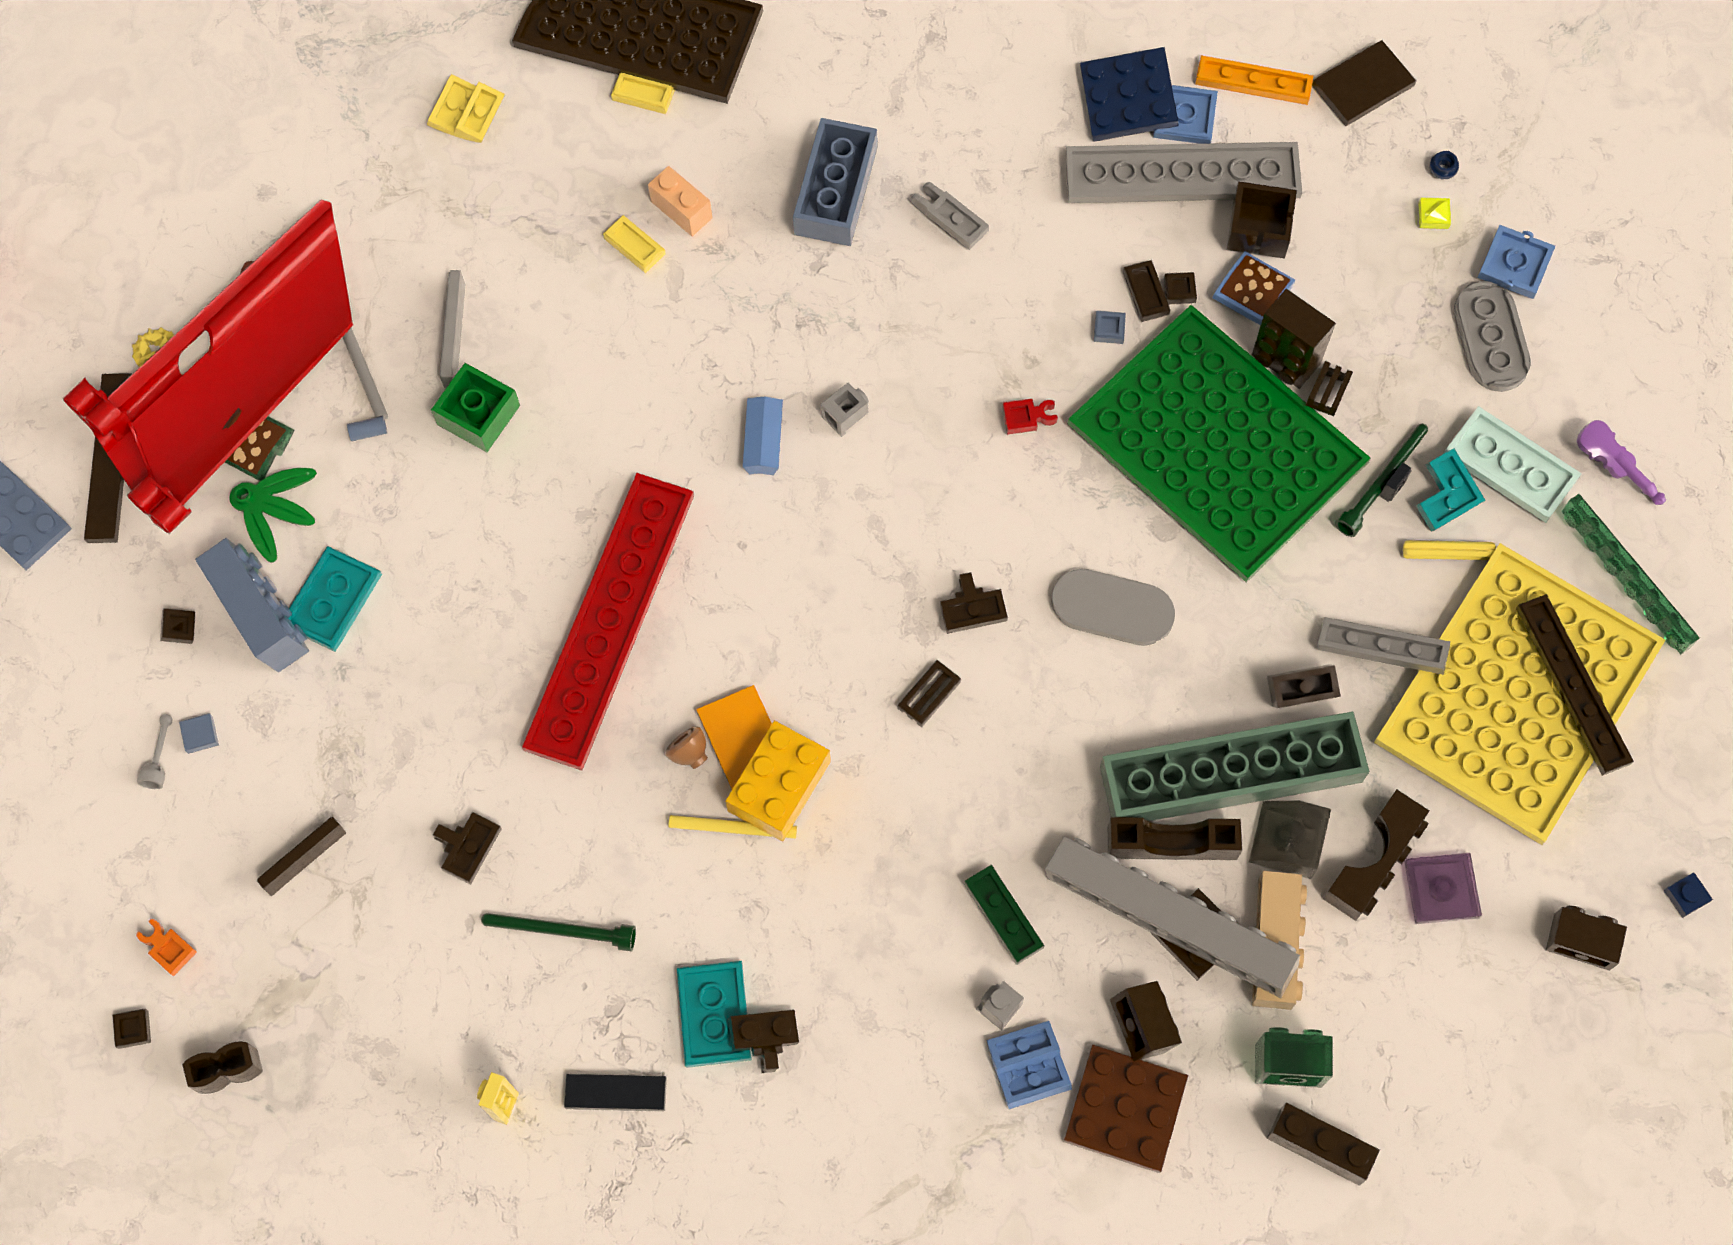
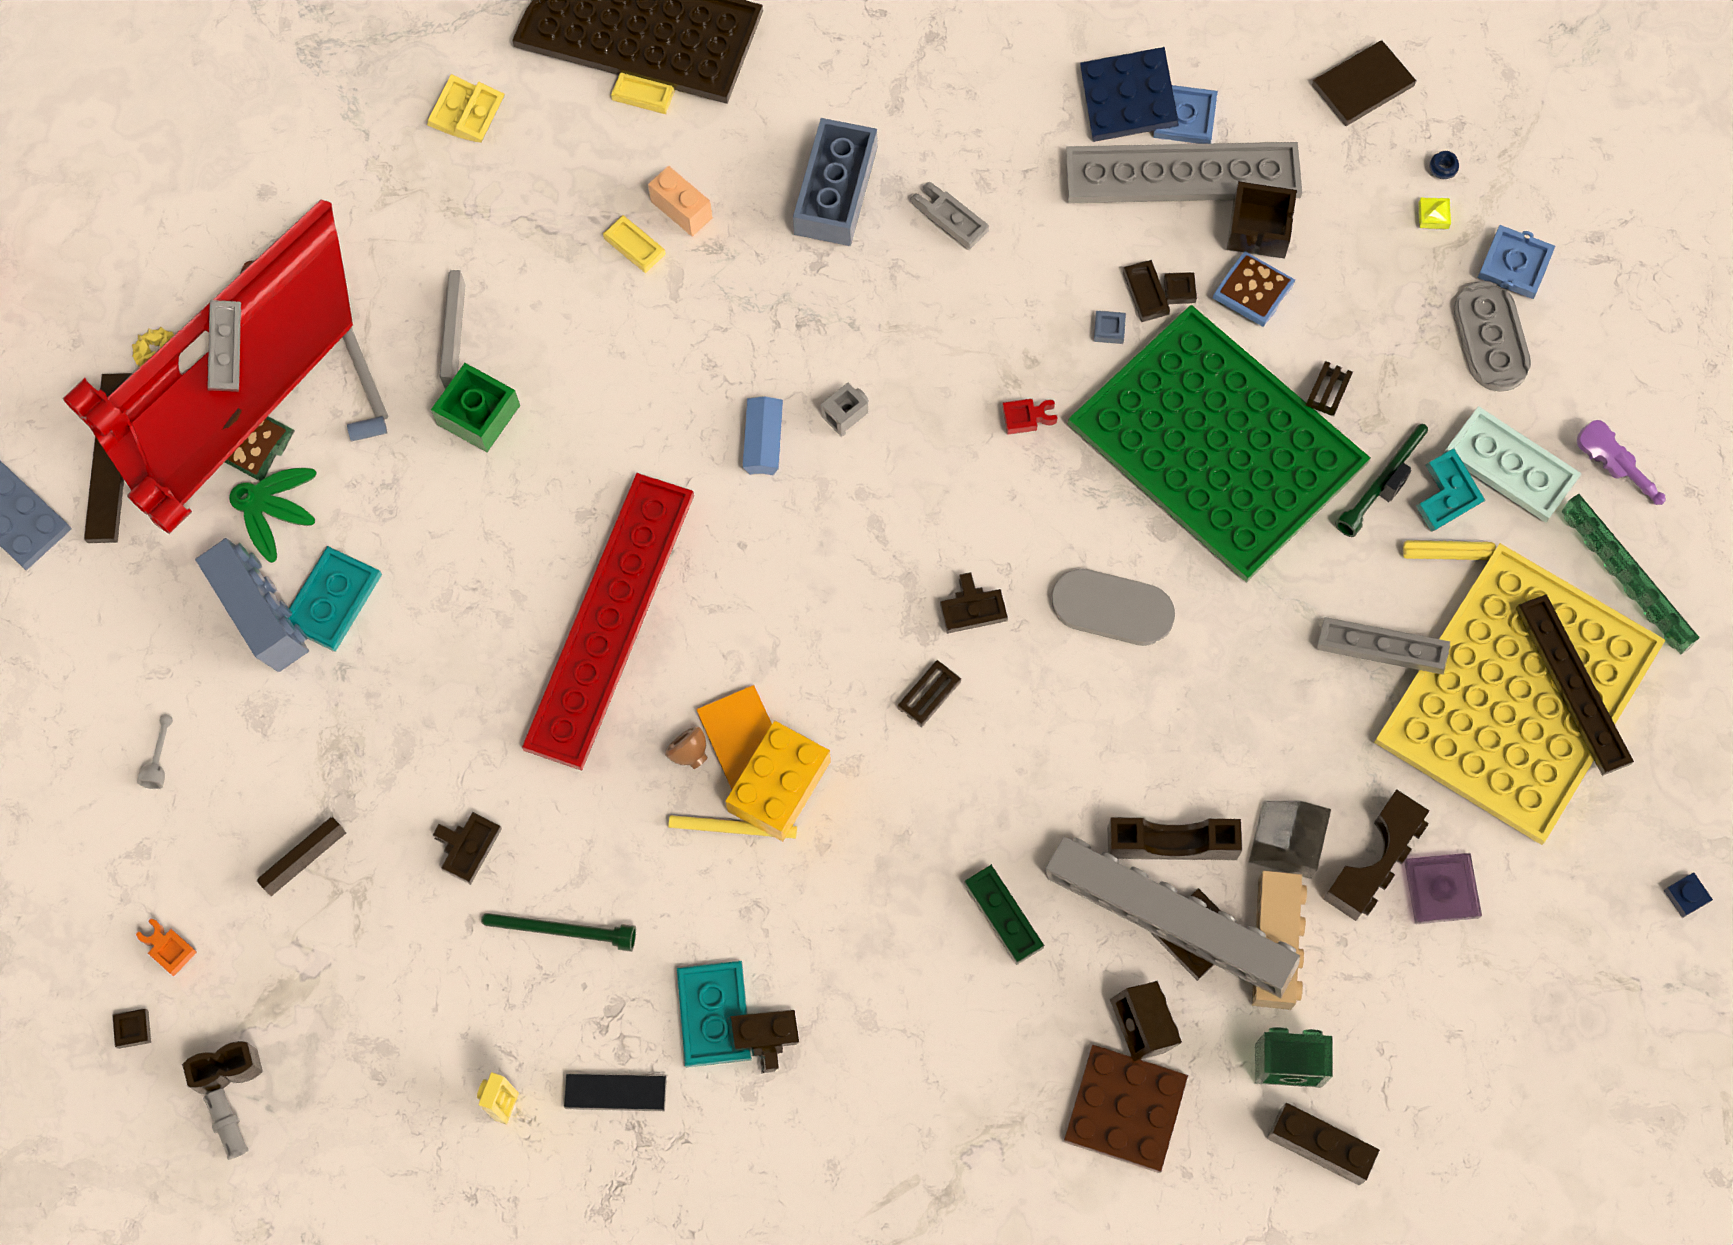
dark brown tile [160,608,195,644] -> none
sand blue tile [179,713,219,754] -> none
light grey brick [976,981,1024,1031] -> none
medium blue slope [986,1021,1072,1109] -> none
sand green brick [1100,711,1370,821] -> none
light orange tile [1195,55,1314,105] -> none
dark brown brick [1252,288,1336,389] -> none
dark brown brick [1267,664,1341,708] -> none
dark brown brick [1545,905,1627,971] -> none
none -> light grey pin [203,1089,248,1160]
none -> light grey tile [208,300,241,392]

